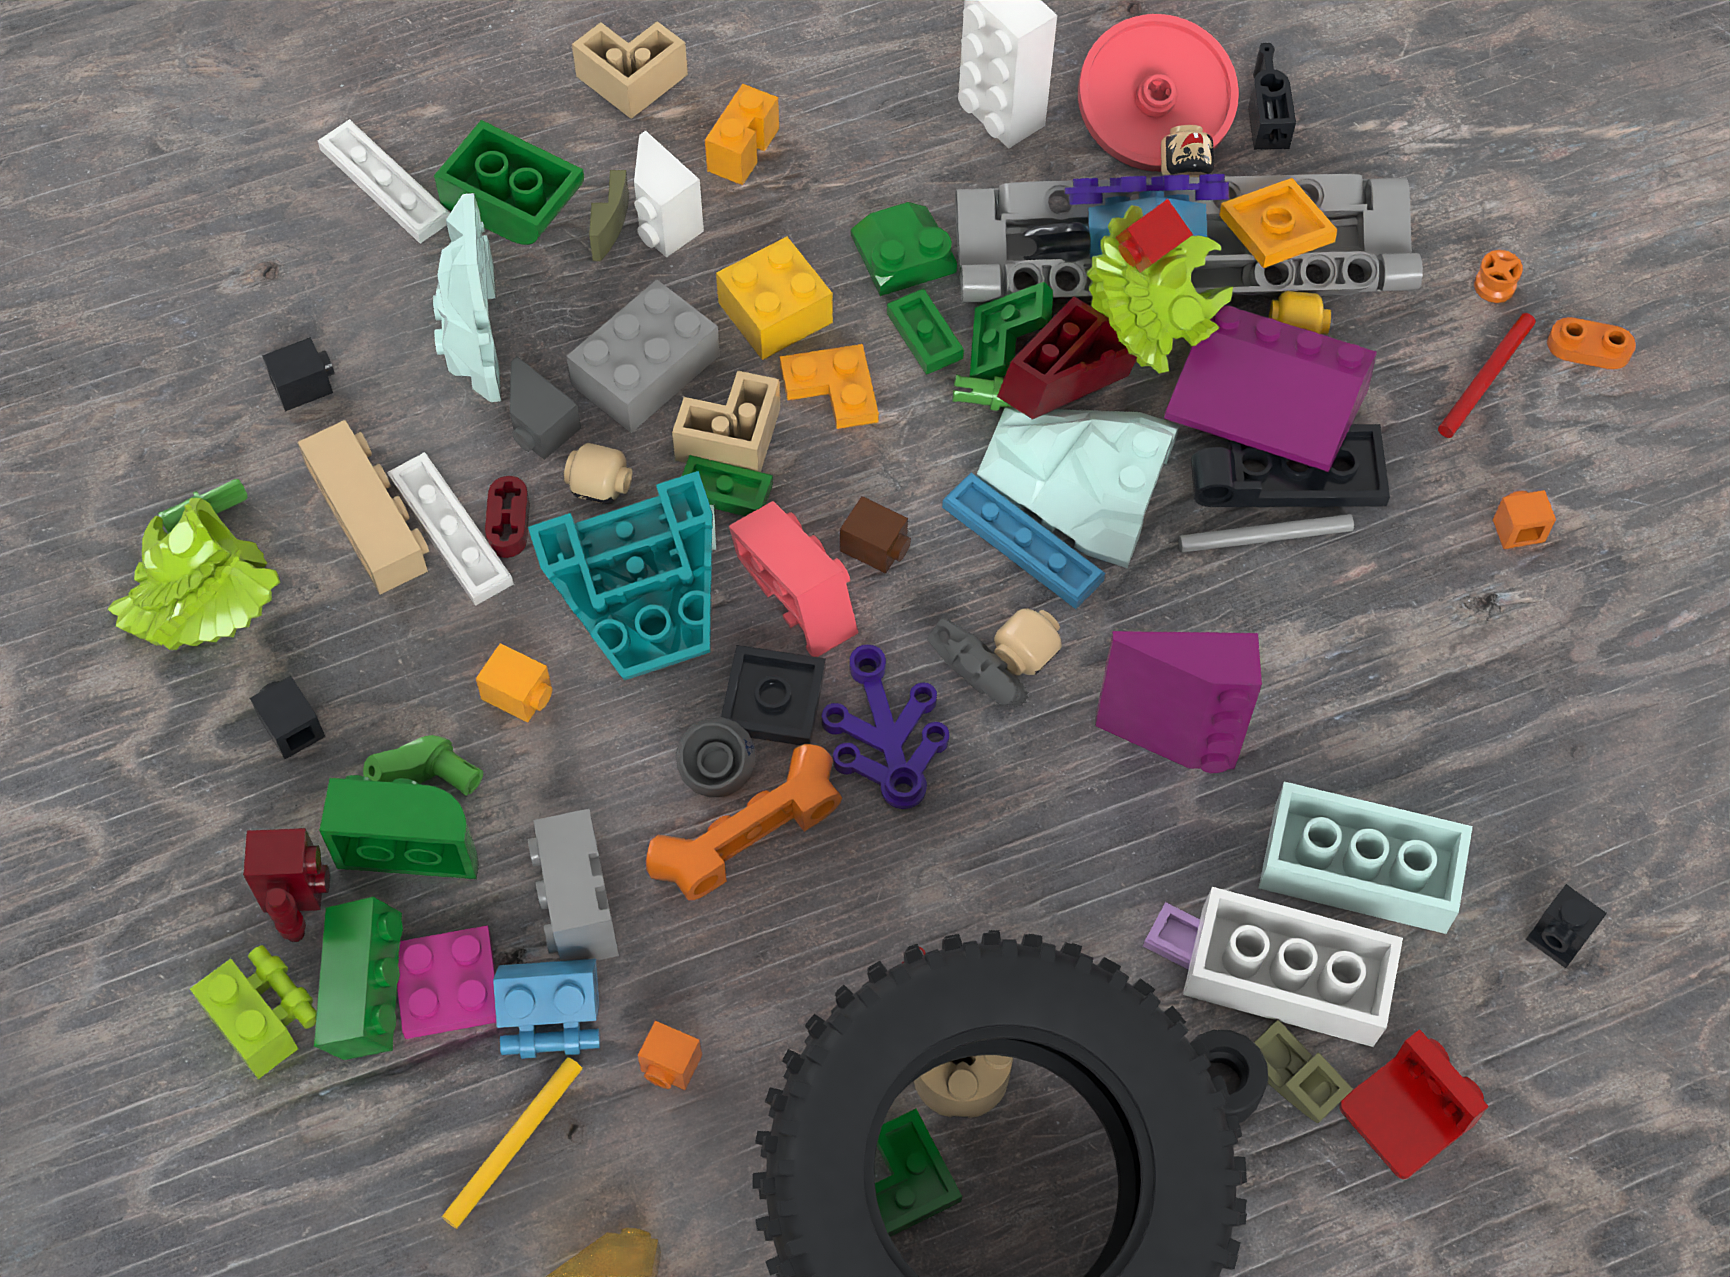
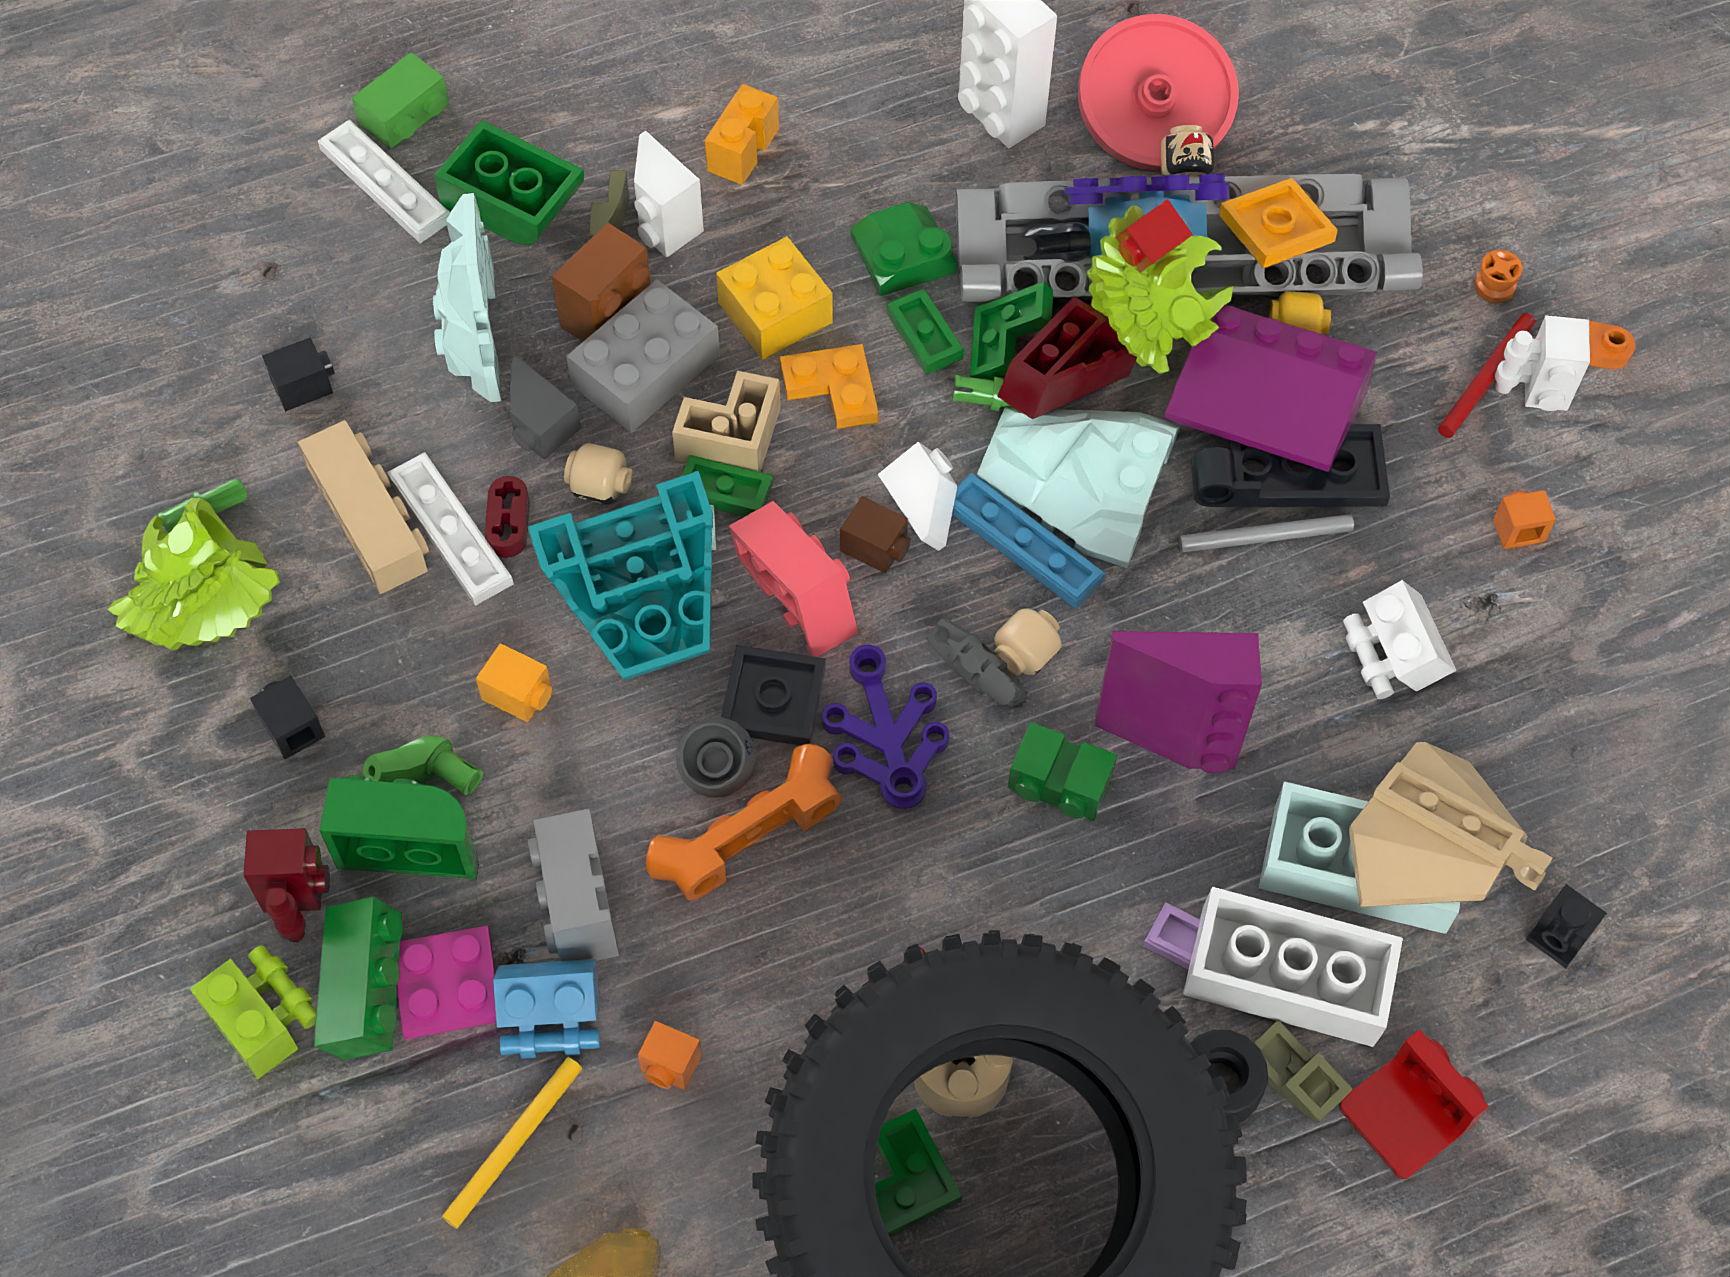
tan brick [572,21,688,119] -> none
black piece [1248,43,1296,150] -> none
none -> bright green brick [352,52,449,149]
none -> dark orange brick [552,222,651,342]
none -> white slope [878,442,957,551]
none -> green brick [1008,722,1118,821]
none -> white brick [1343,580,1457,699]
none -> tan panel [1349,742,1553,907]
none -> white brick [1495,315,1590,411]

